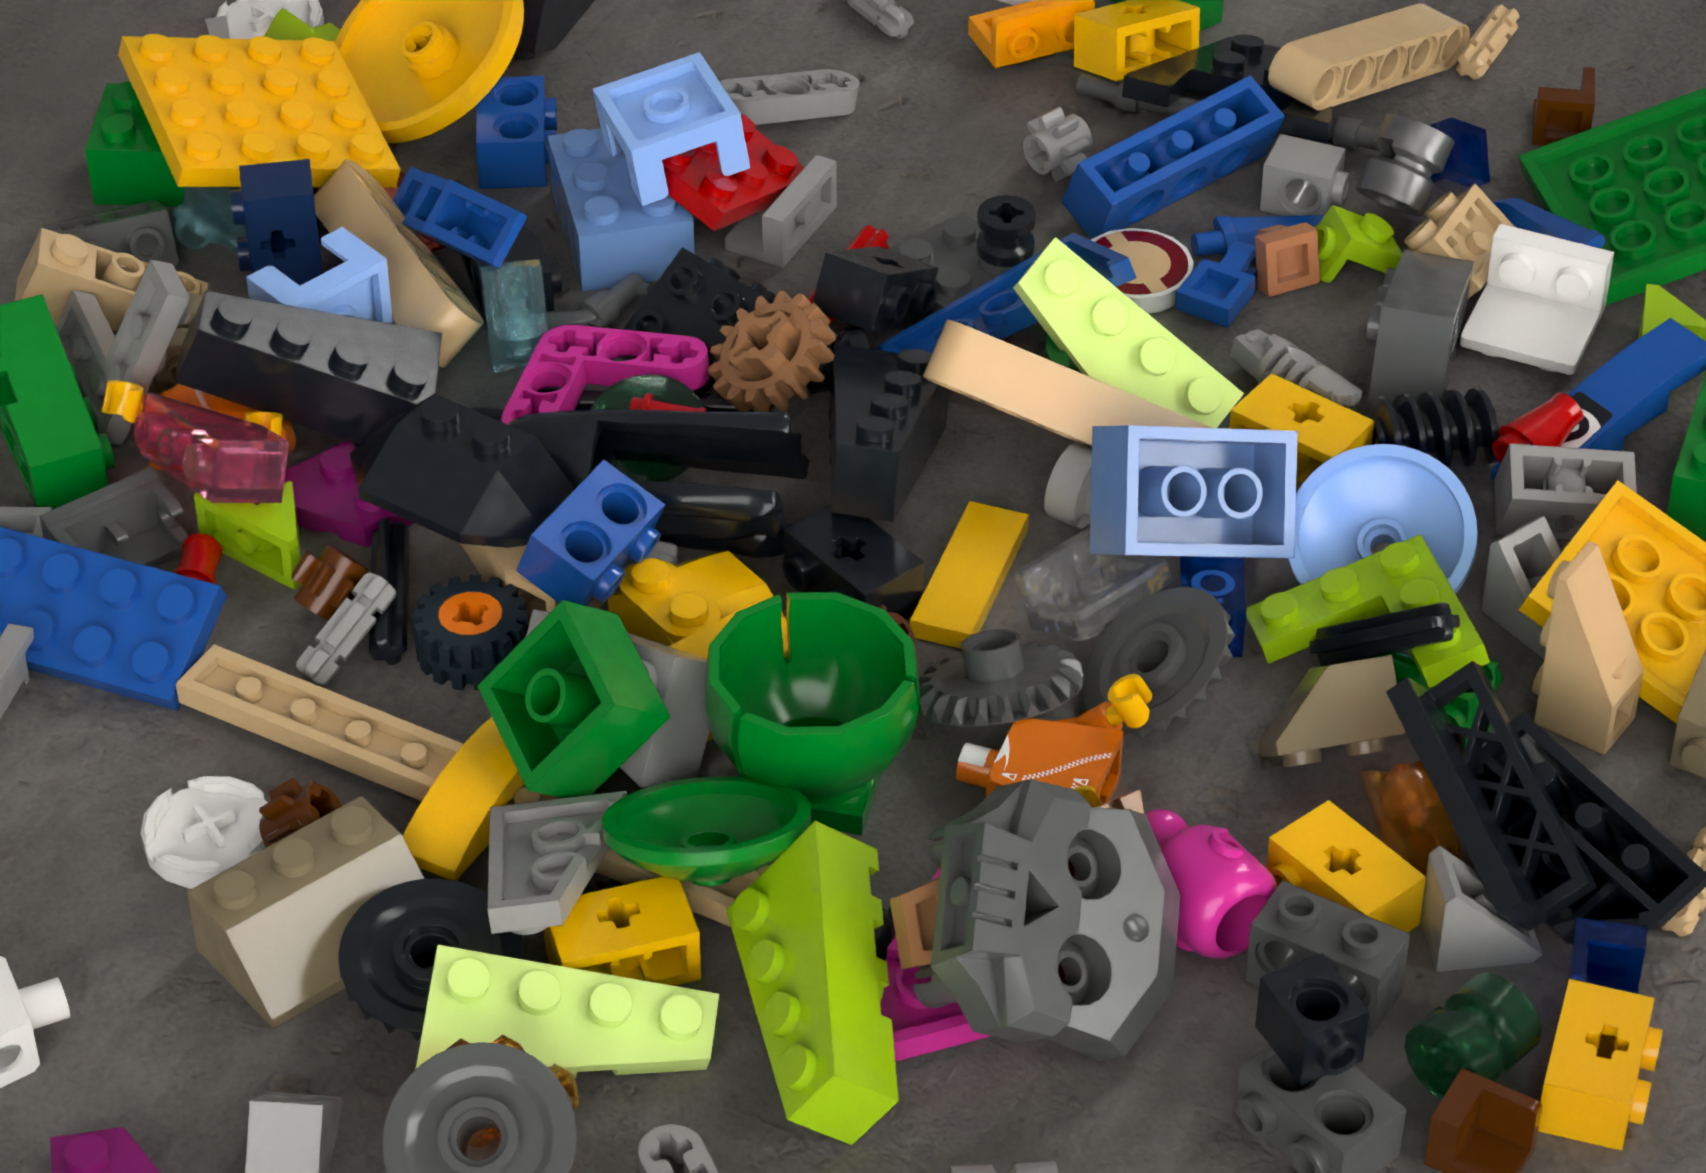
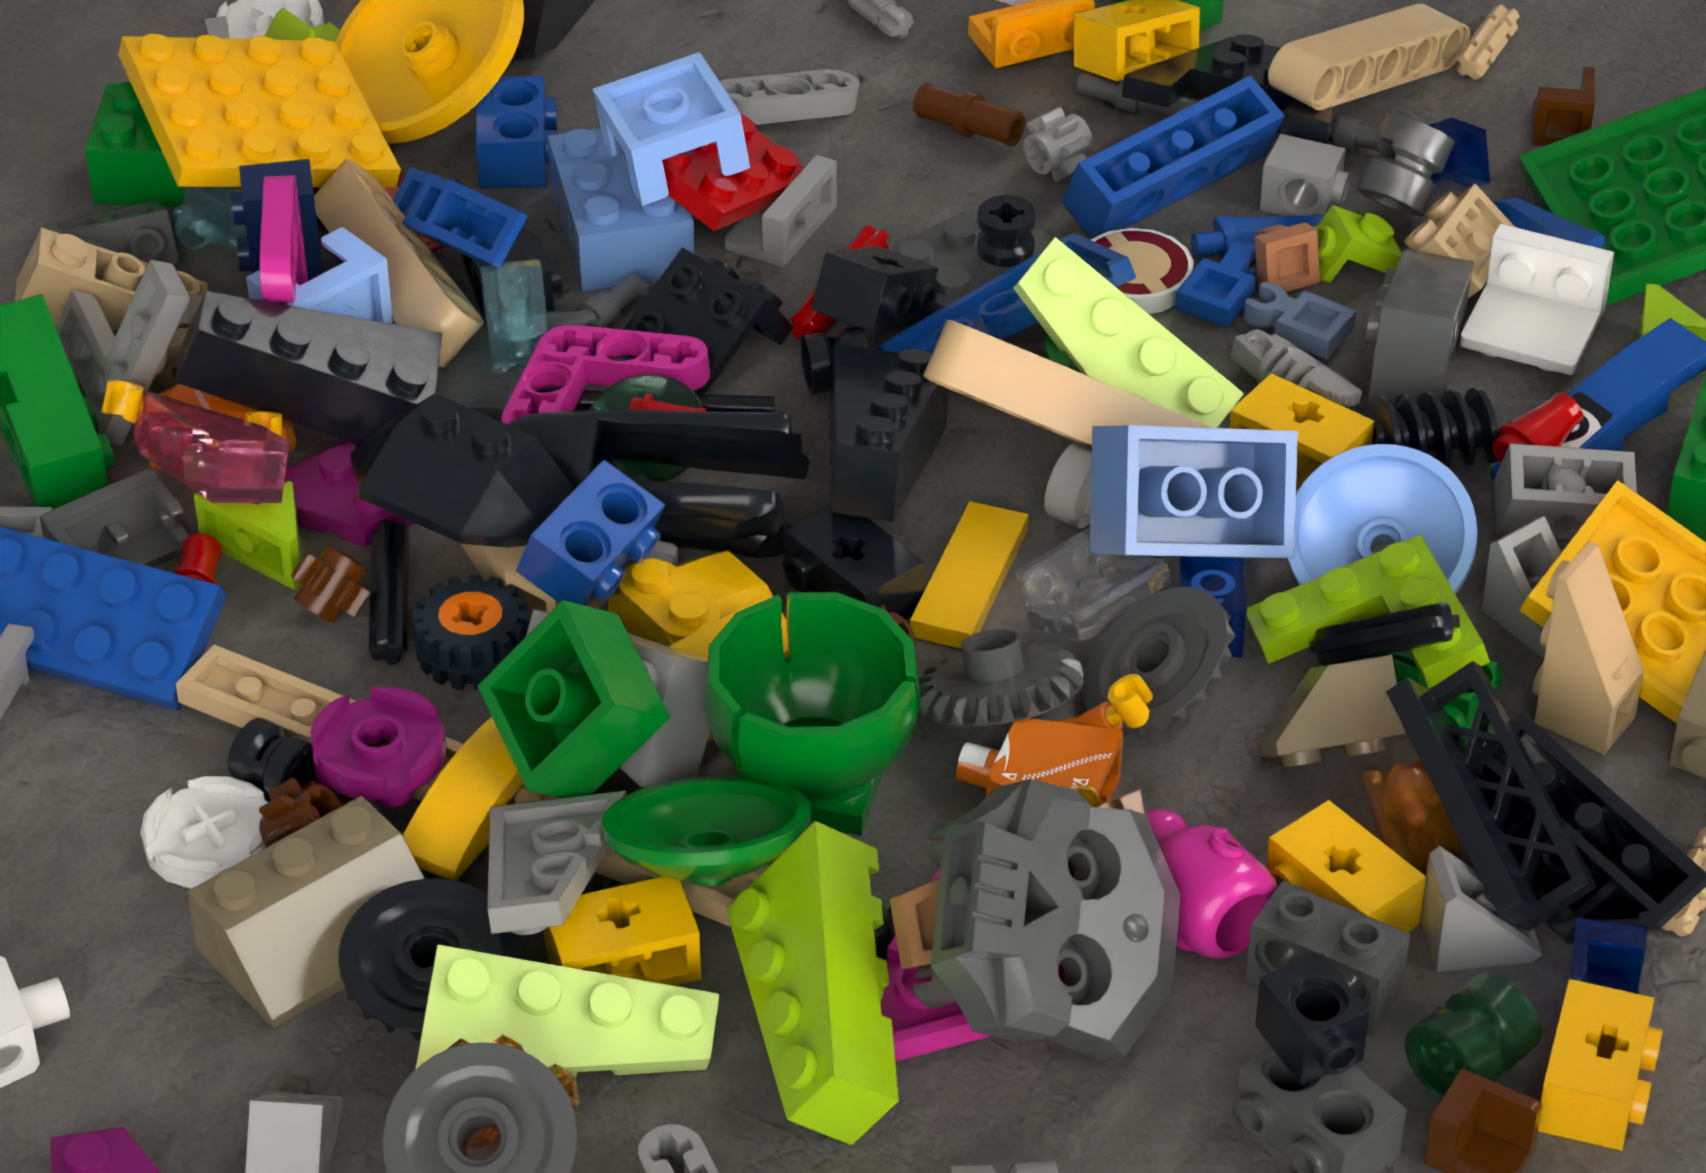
light grey axle [295,572,396,687] -> none
medium nougat gear [708,291,836,412] -> none
none -> black wheel [227,717,317,796]
none -> dark pink beam [260,175,308,303]
none -> magenta plate [310,687,447,807]
none -> reddish brown pin [913,83,1026,146]
none -> sand blue plate [1243,282,1357,360]

